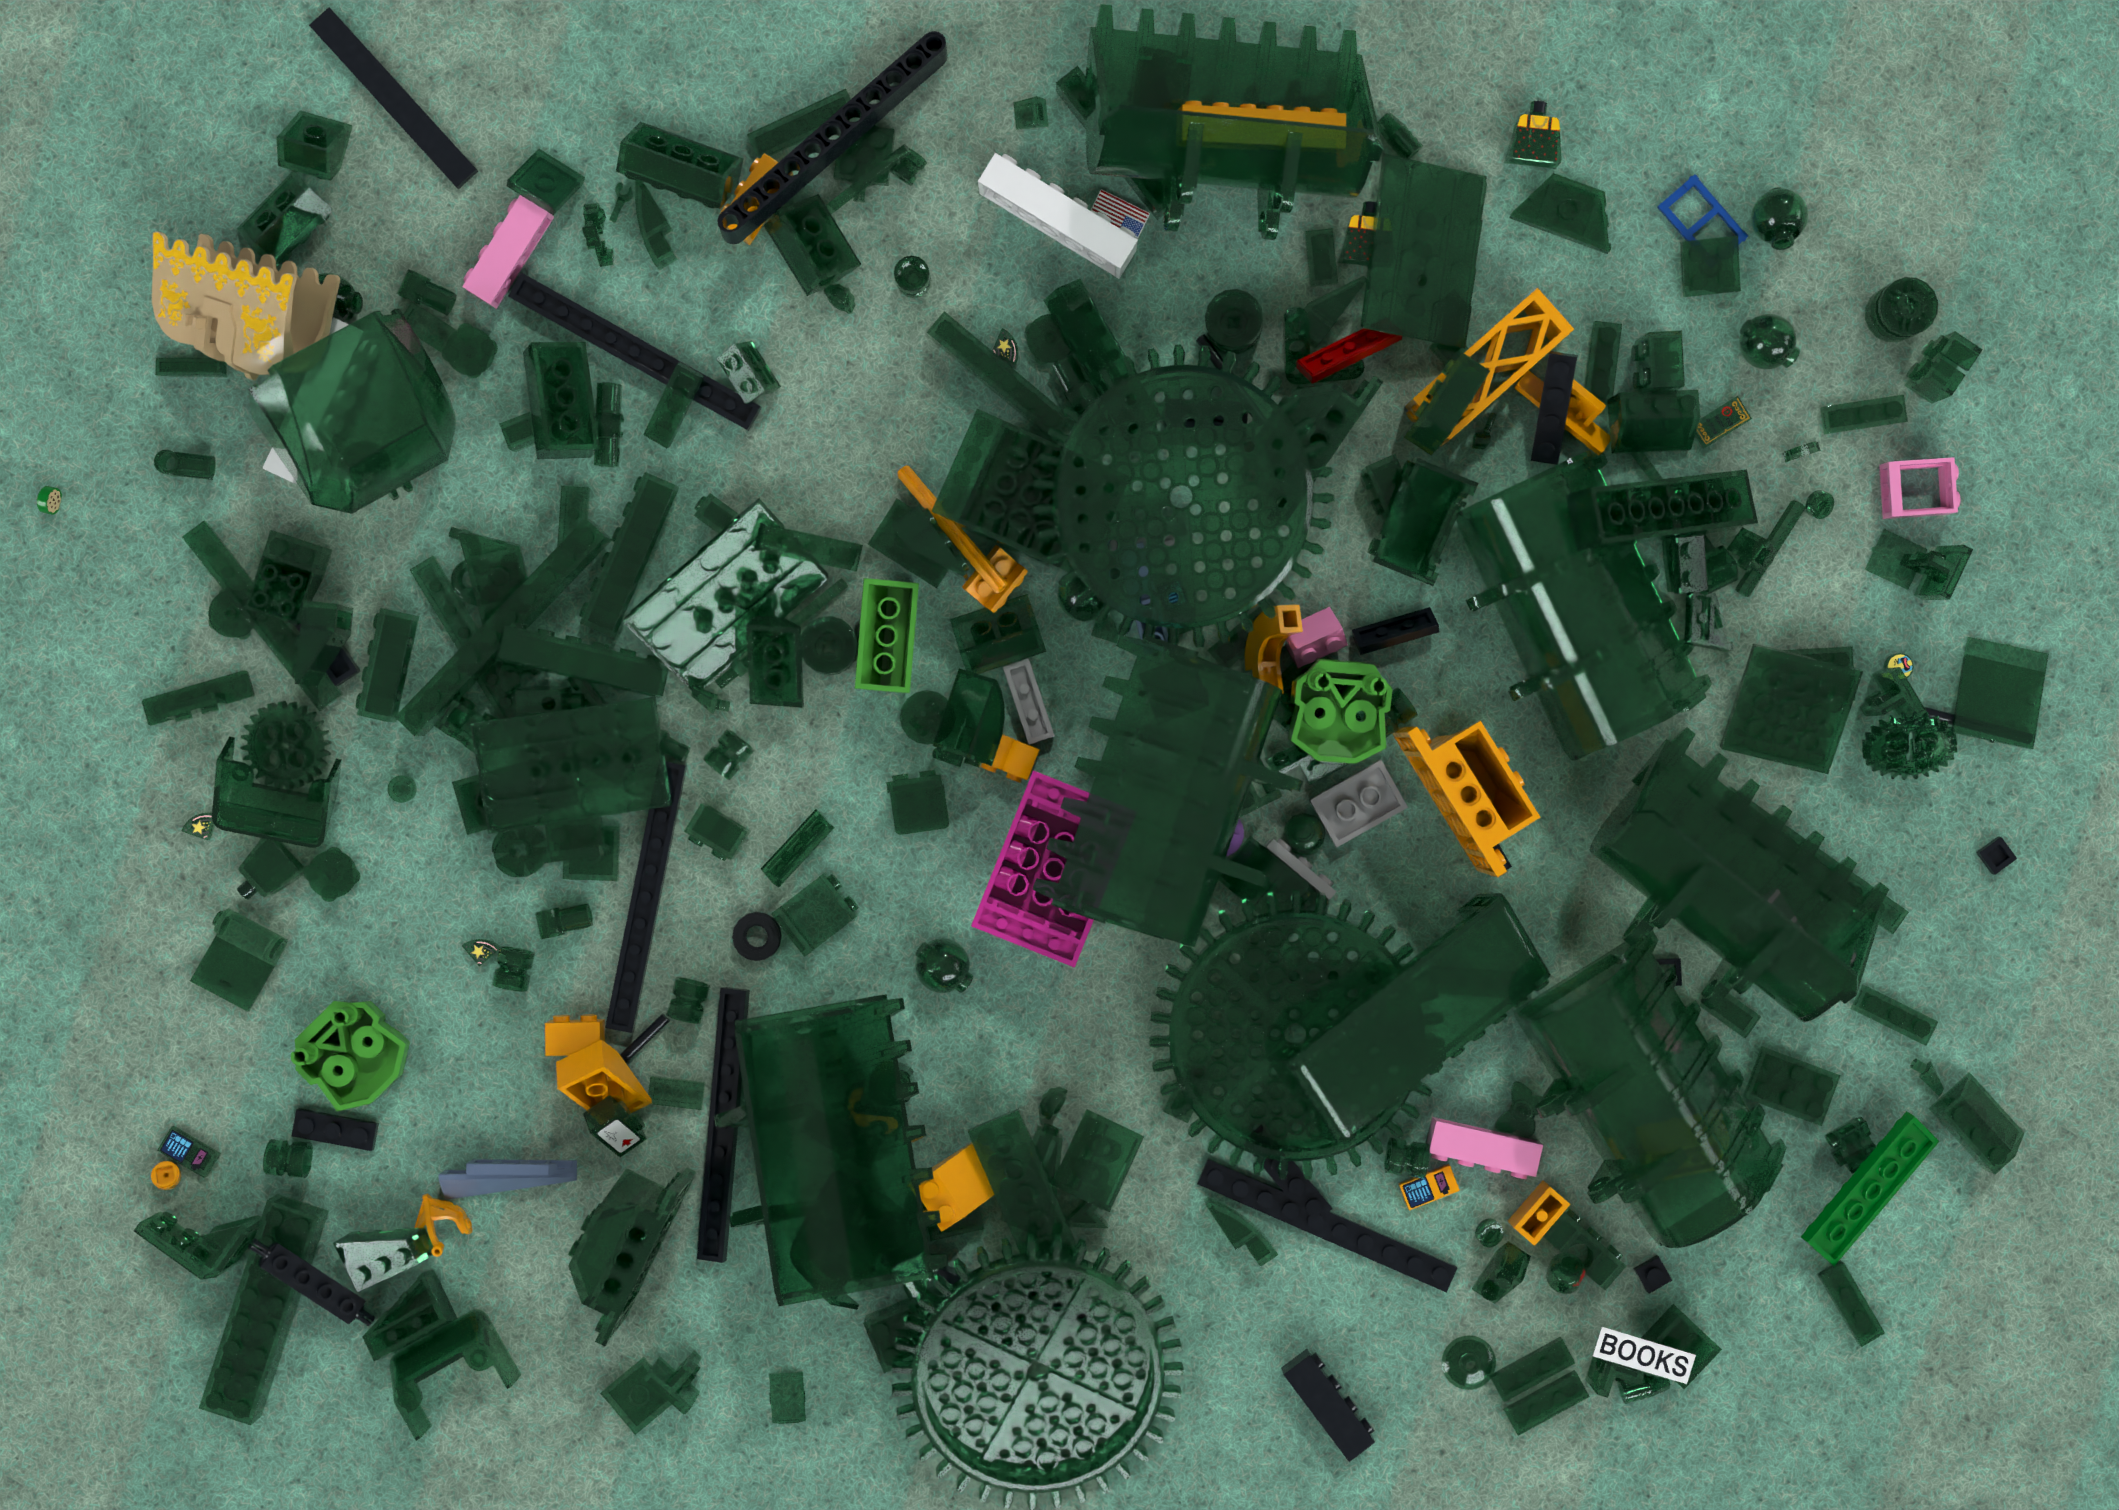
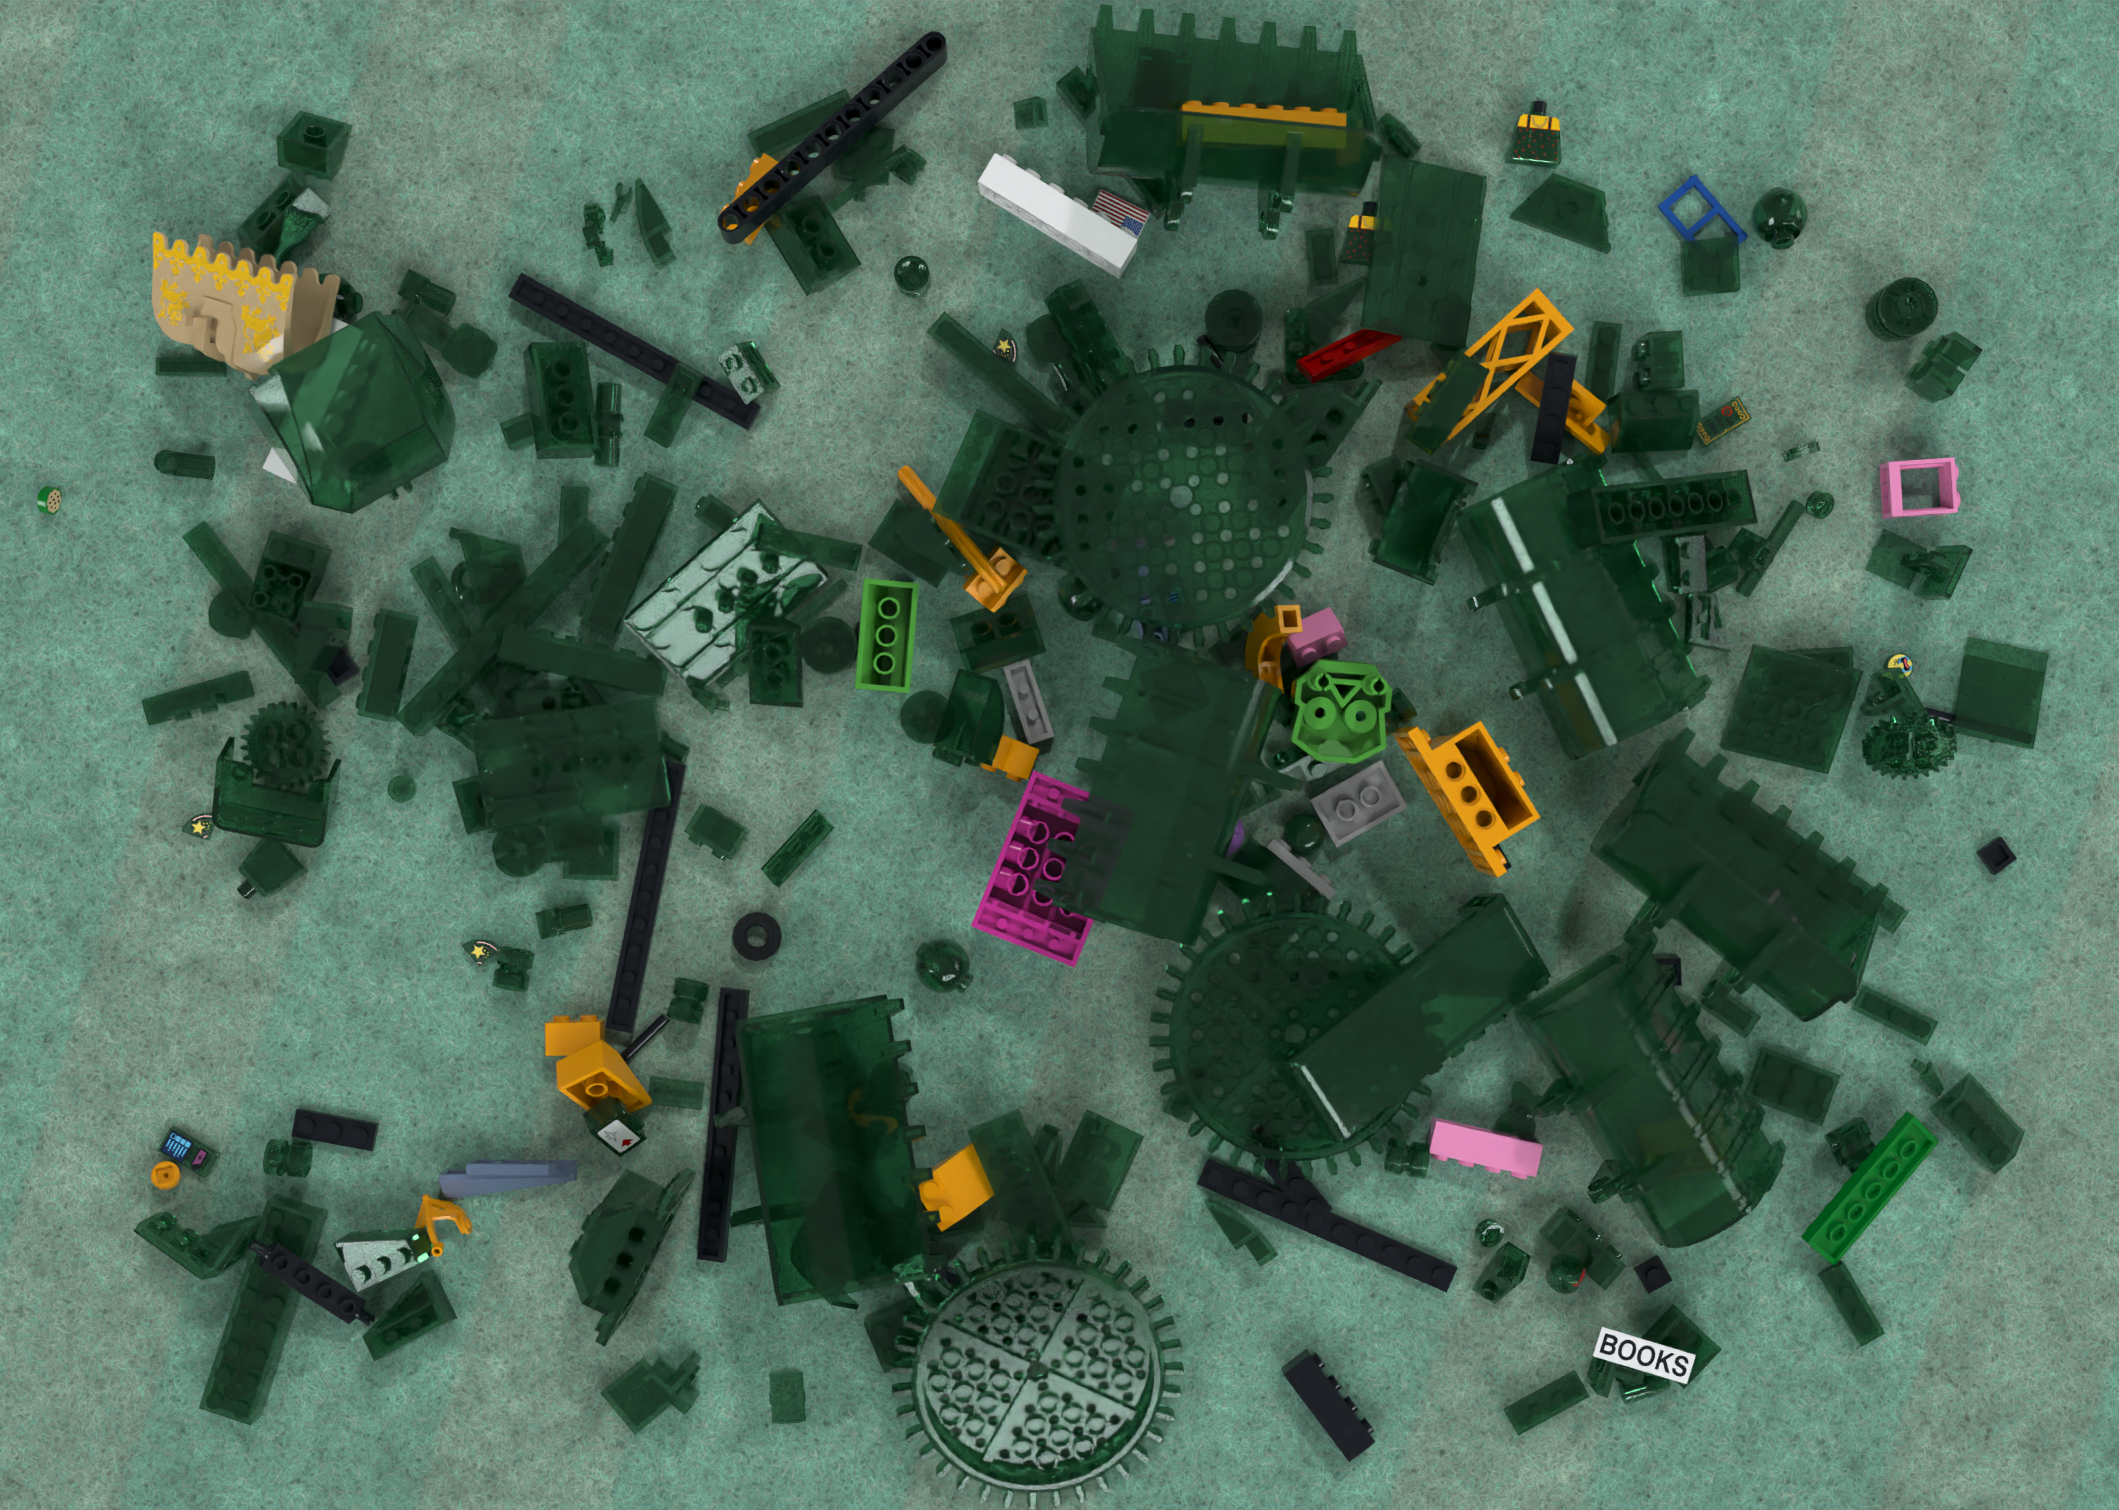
clear green door [190,908,288,1012] -> none
bright green brick [291,1000,410,1111] -> none
clear green piece [303,847,361,902] -> none
black tile [309,7,478,190] -> none
clear green windscreen [390,1309,521,1441] -> none
bright pink brick [462,194,554,309] -> none
clear green tile [507,149,585,215] -> none
clear green brick [616,121,743,209] -> none
clear green wheel [703,728,755,780] -> none
clear green panel [771,872,859,957] -> none
clear green piece [823,284,855,314] -> none
clear green bracket [886,770,949,835] -> none
clear green piece [1040,1087,1068,1120] -> none
black plate [1352,607,1439,655] -> none
tile [1398,1164,1460,1210] -> none
clear green dish [1442,1335,1496,1390] -> none
clear green plate [1489,1337,1575,1402] -> none
light orange brick [1508,1180,1571,1246] -> none
clear green brick [1739,314,1800,370] -> none
clear green plate [1820,395,1908,435] -> none

